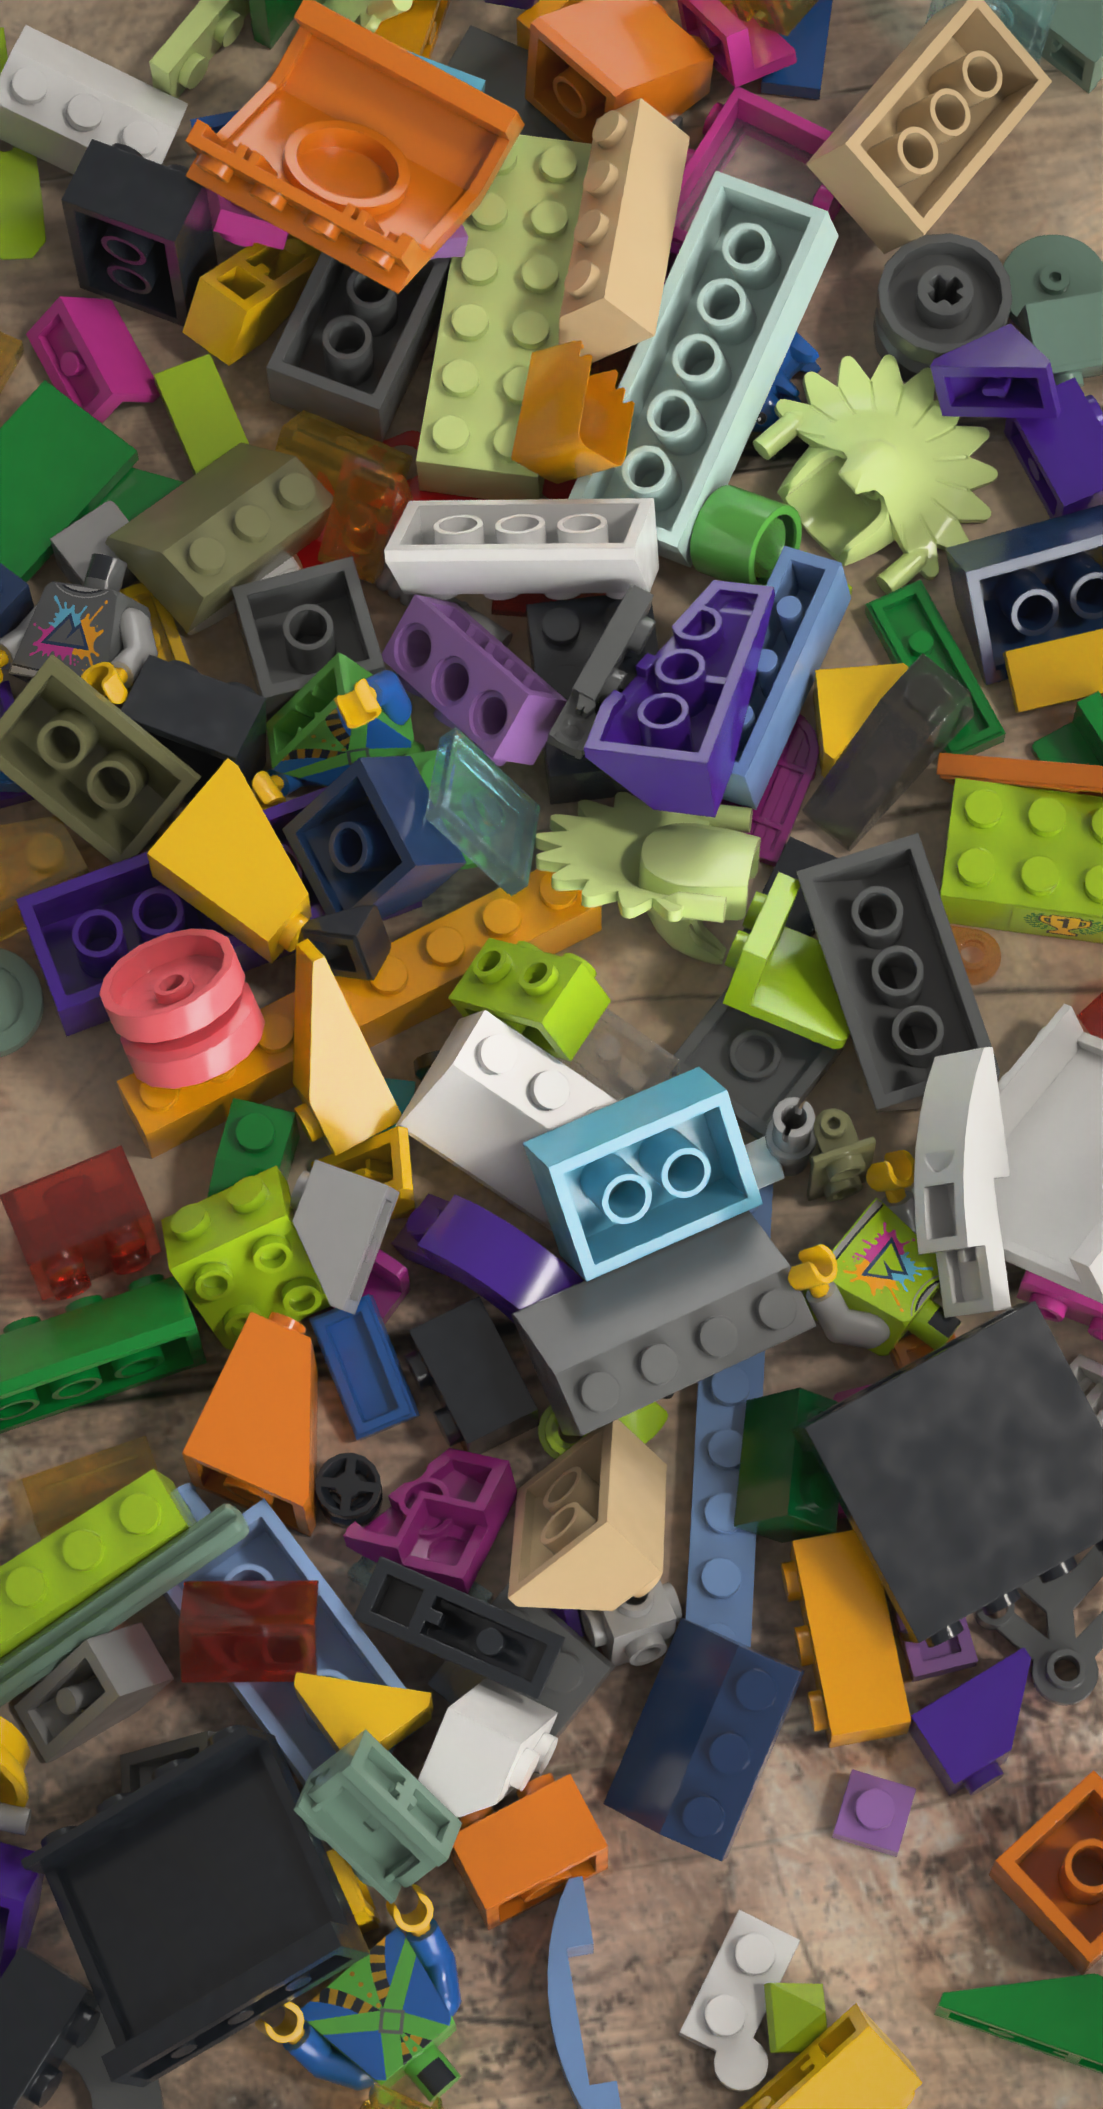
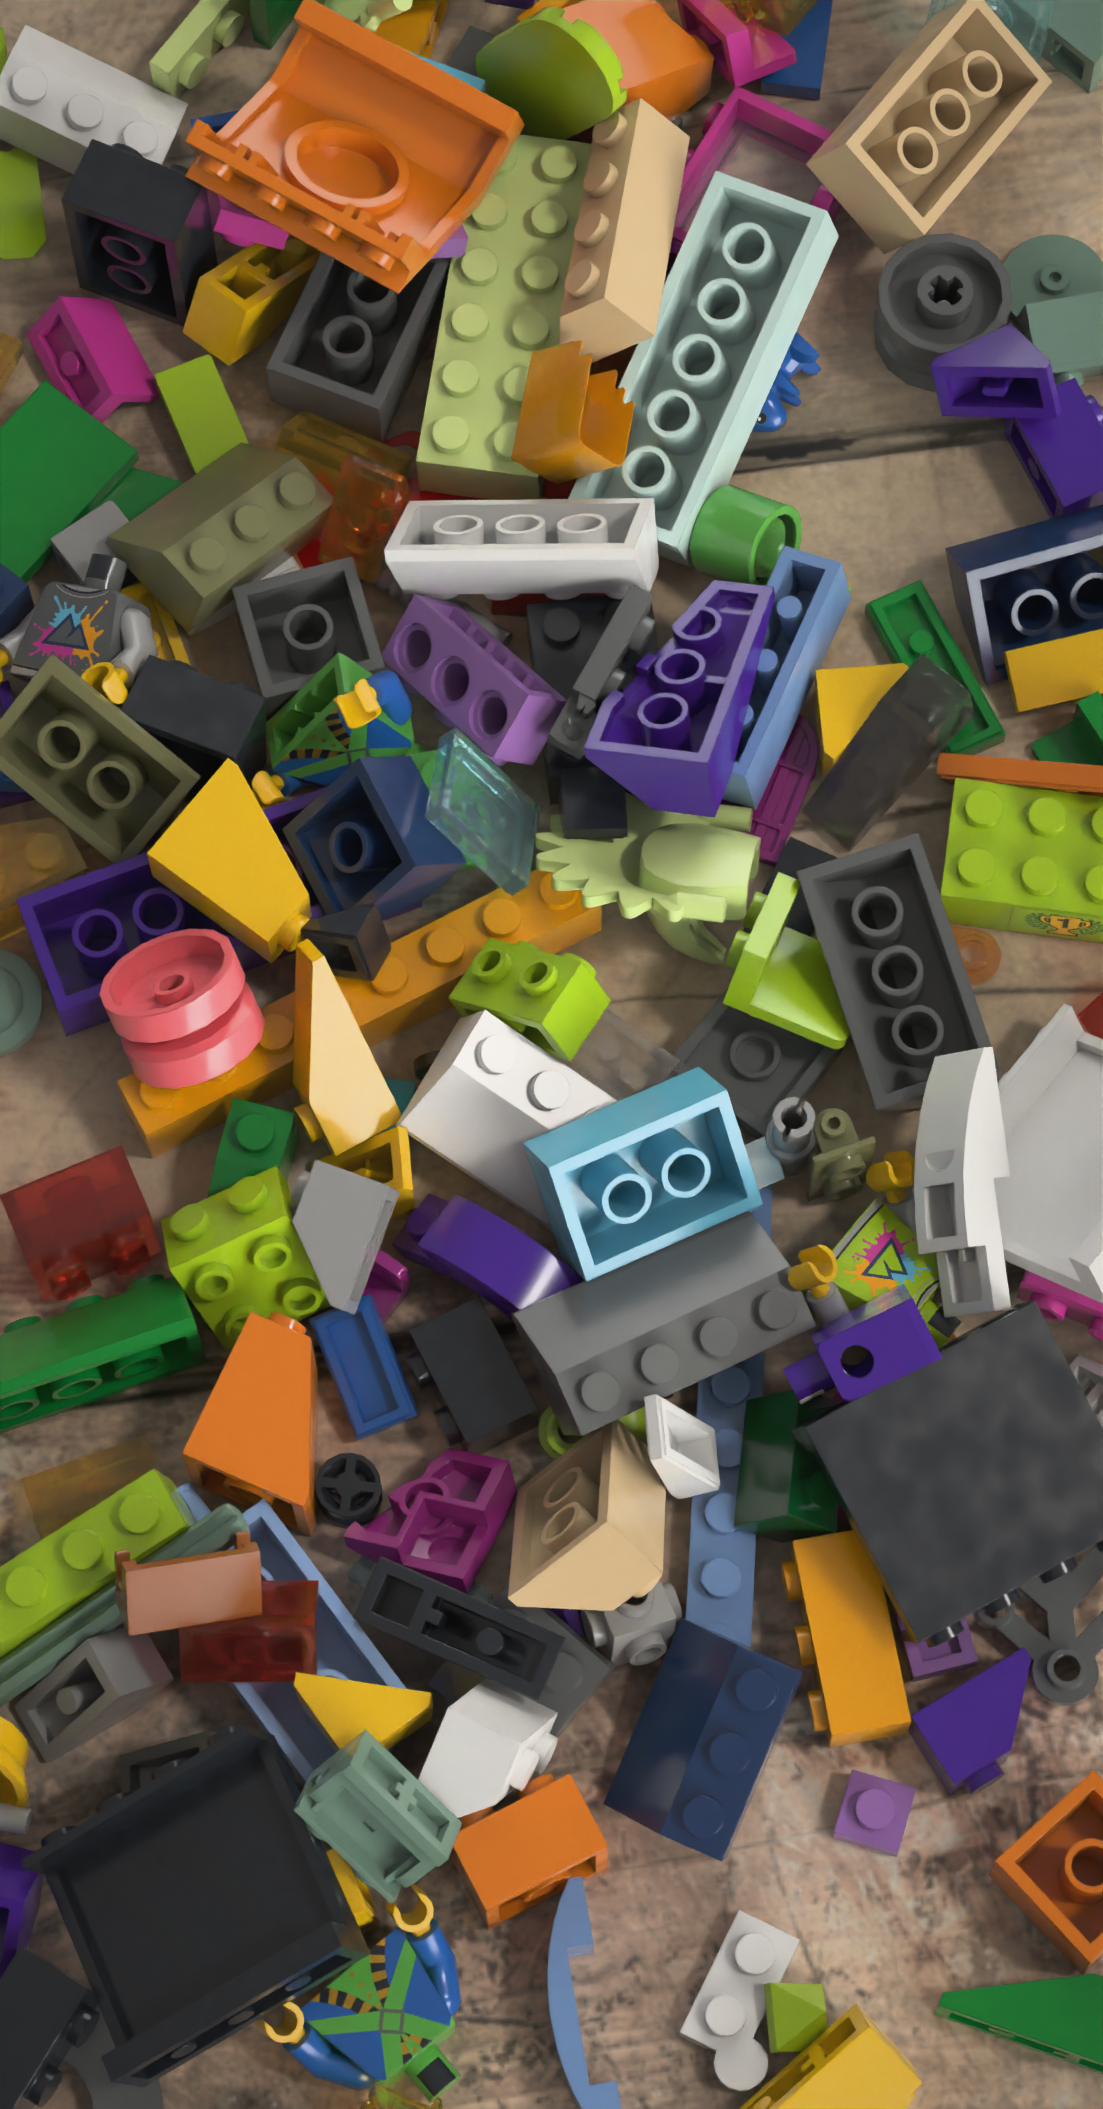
yellowish green piece [753,354,998,594] -> none
none -> hinge [114,1531,263,1636]
none -> lime tile [475,7,627,140]
none -> black slope [558,766,628,839]
none -> white slope [644,1394,720,1499]
none -> dark purple torso [783,1283,943,1404]

